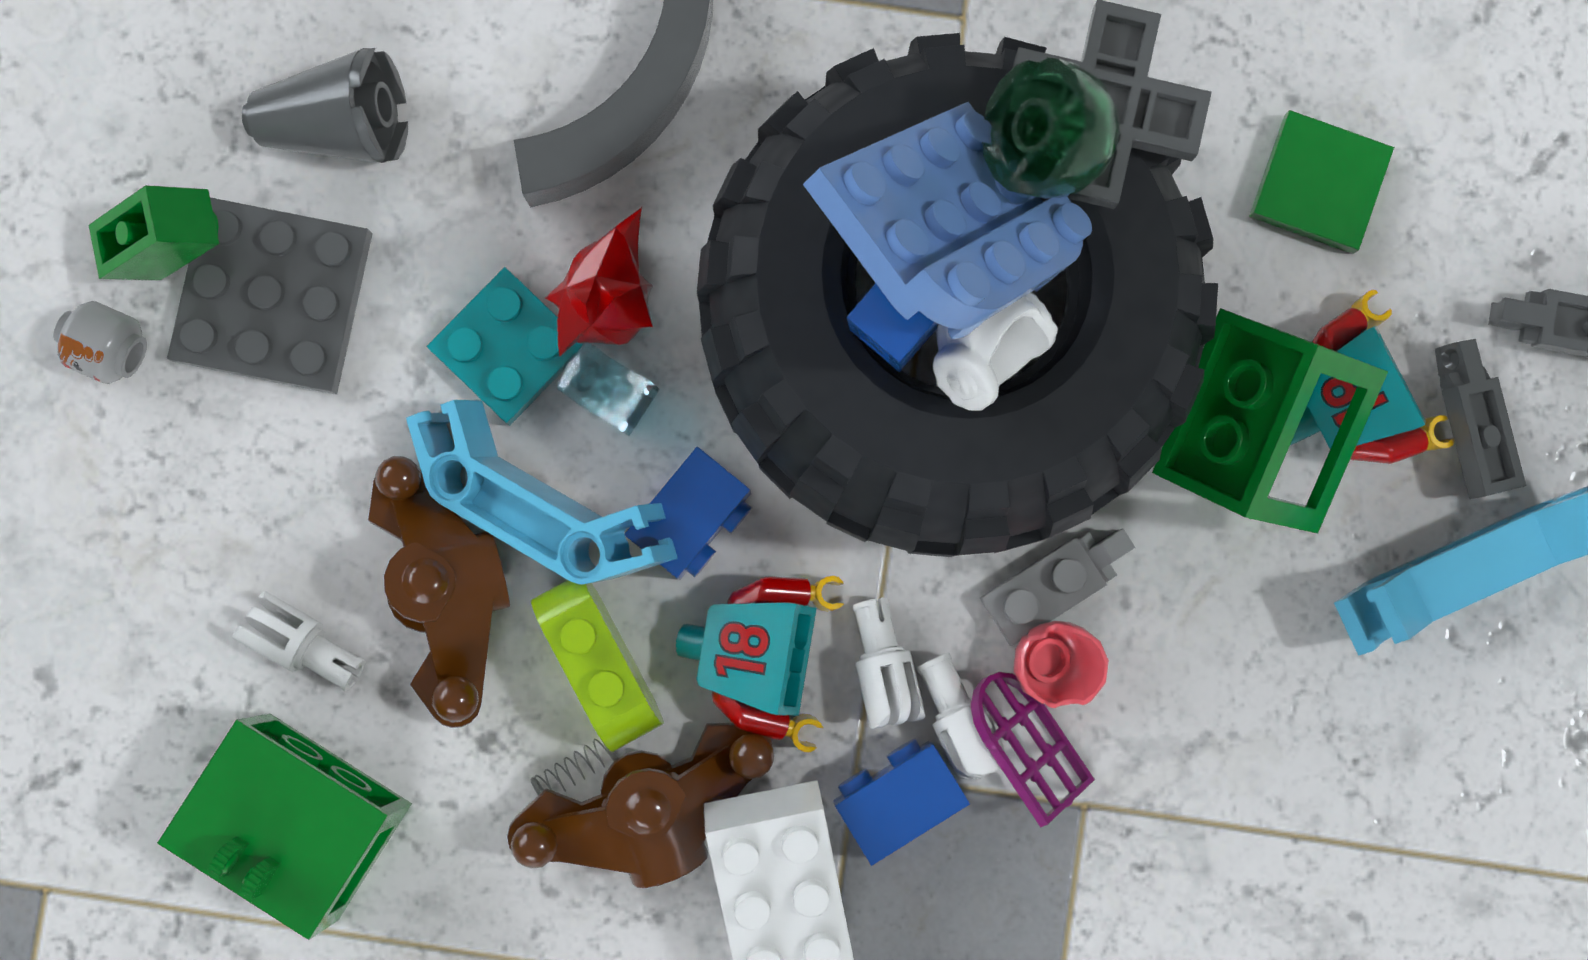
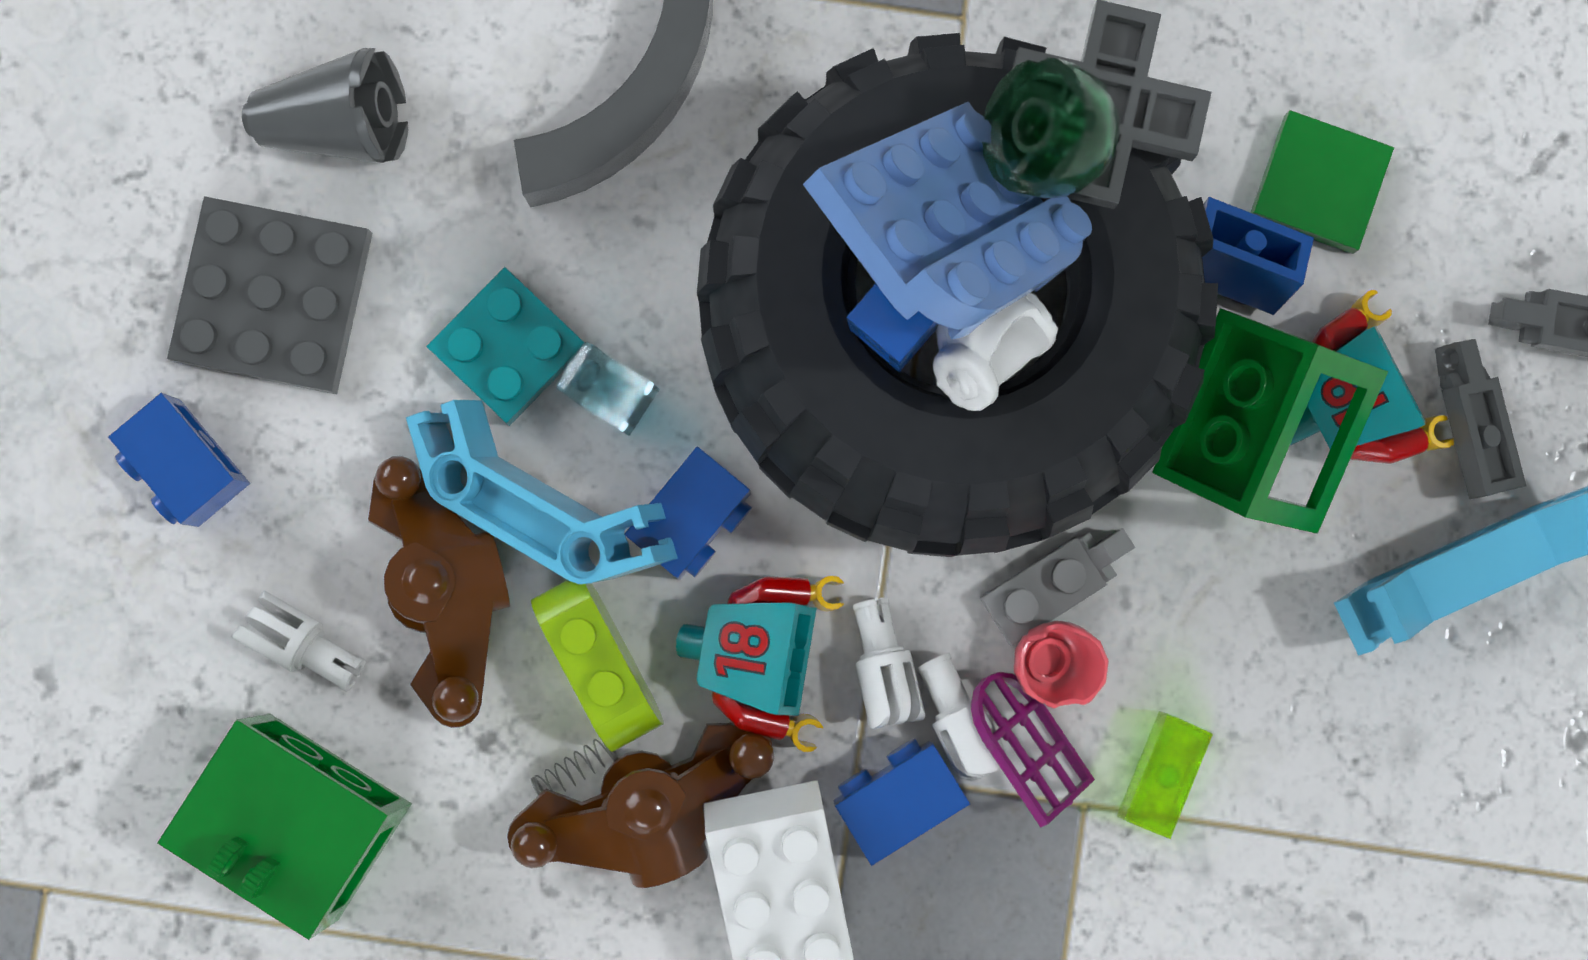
light grey head [53,301,147,384] -> none
green brick [88,185,219,280] -> none
red hair [545,207,653,356] -> none
none -> blue brick [108,392,251,527]
none -> clear neon green slope [1117,711,1213,839]
none -> blue brick [1202,197,1314,315]

